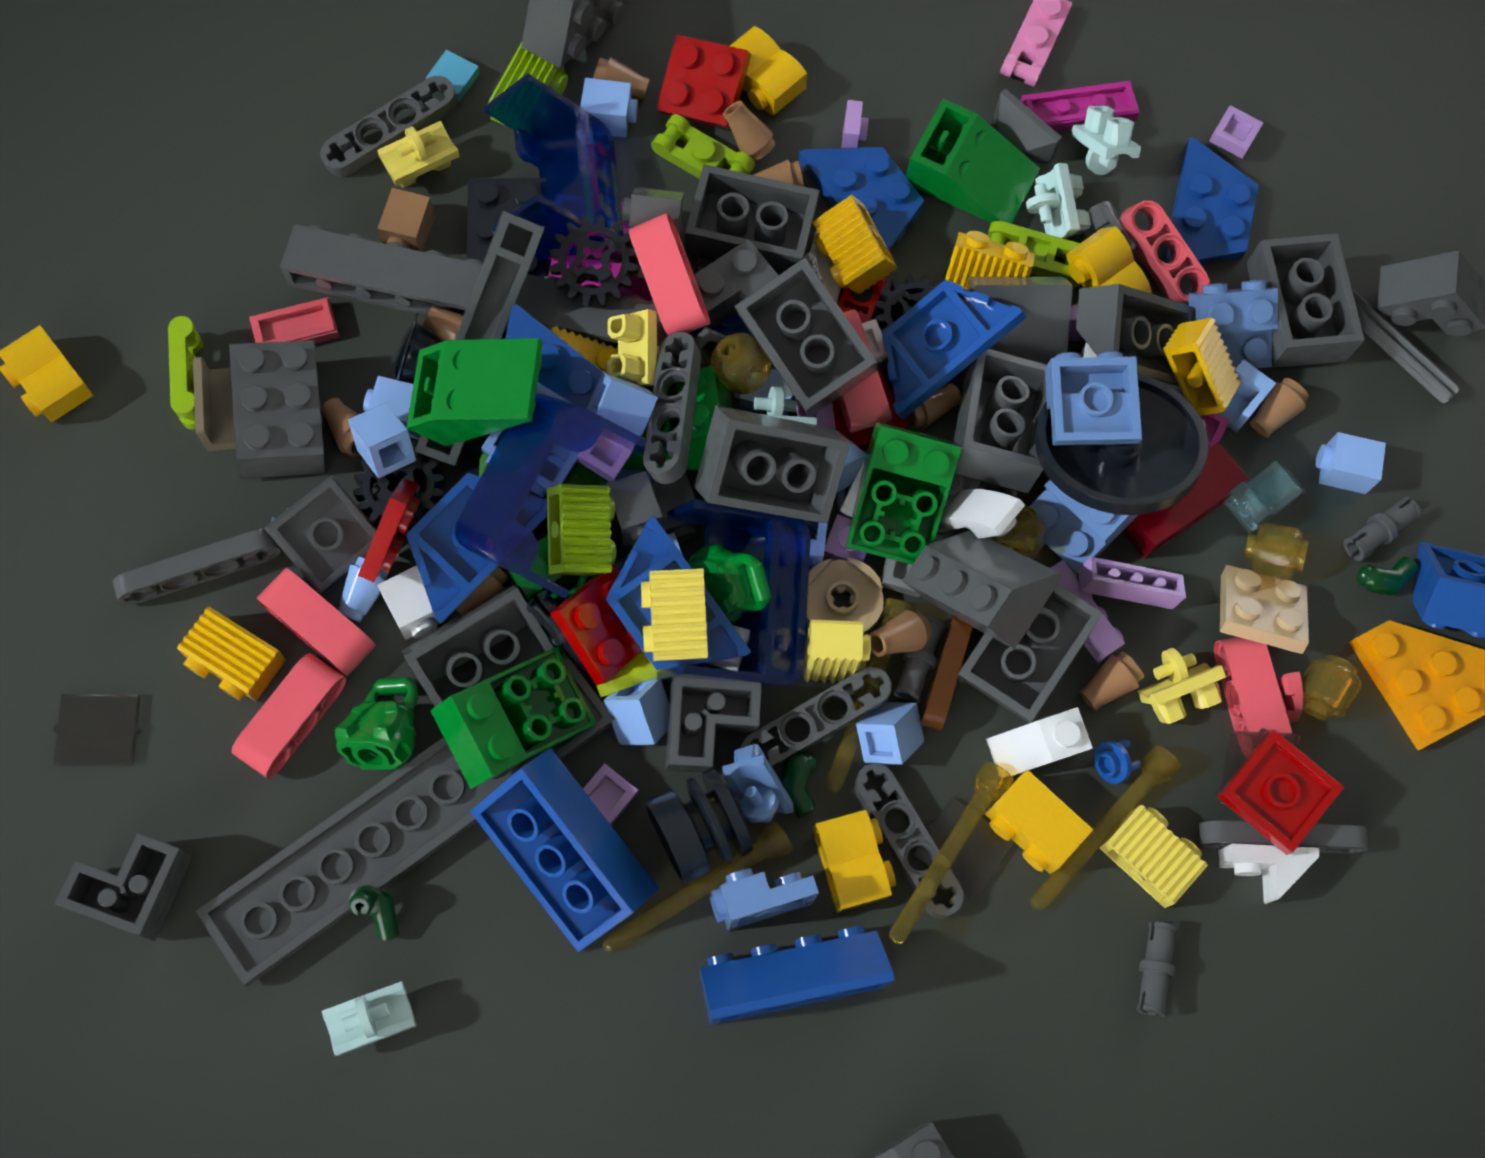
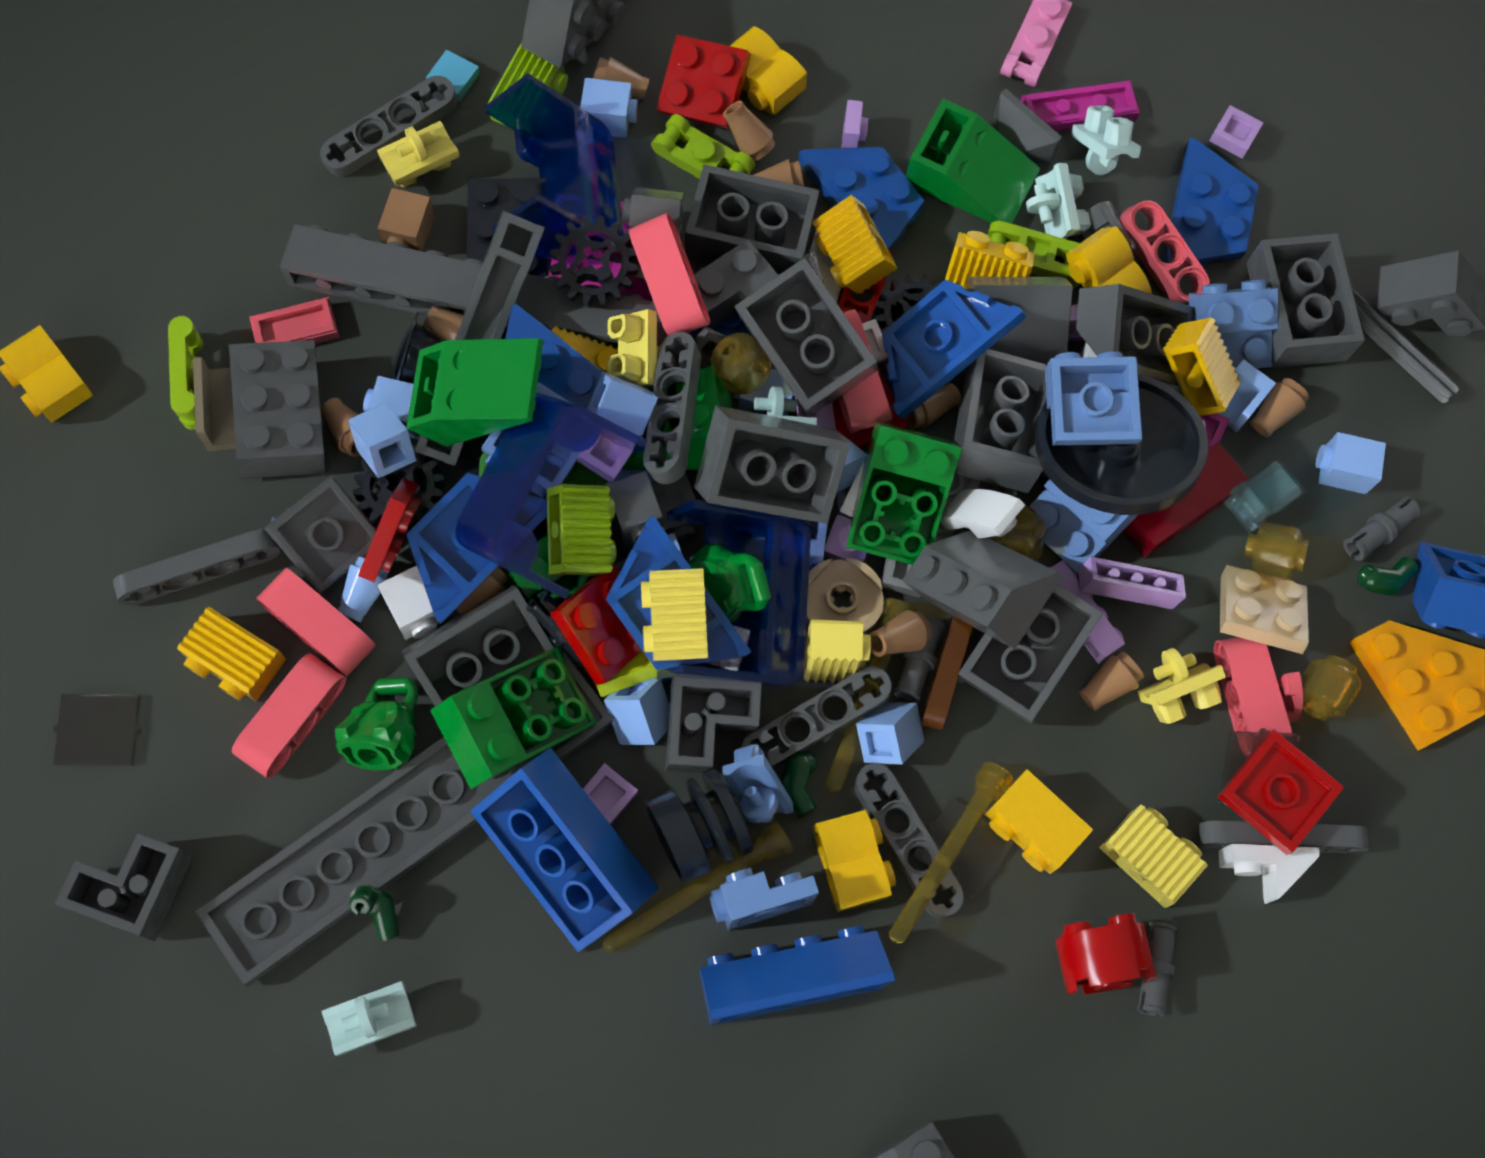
white slope [986,707,1093,780] -> none
clear yellow piece [1031,745,1182,910] -> none
blue plate [1094,740,1142,784] -> none
none -> red brick [1055,913,1157,996]

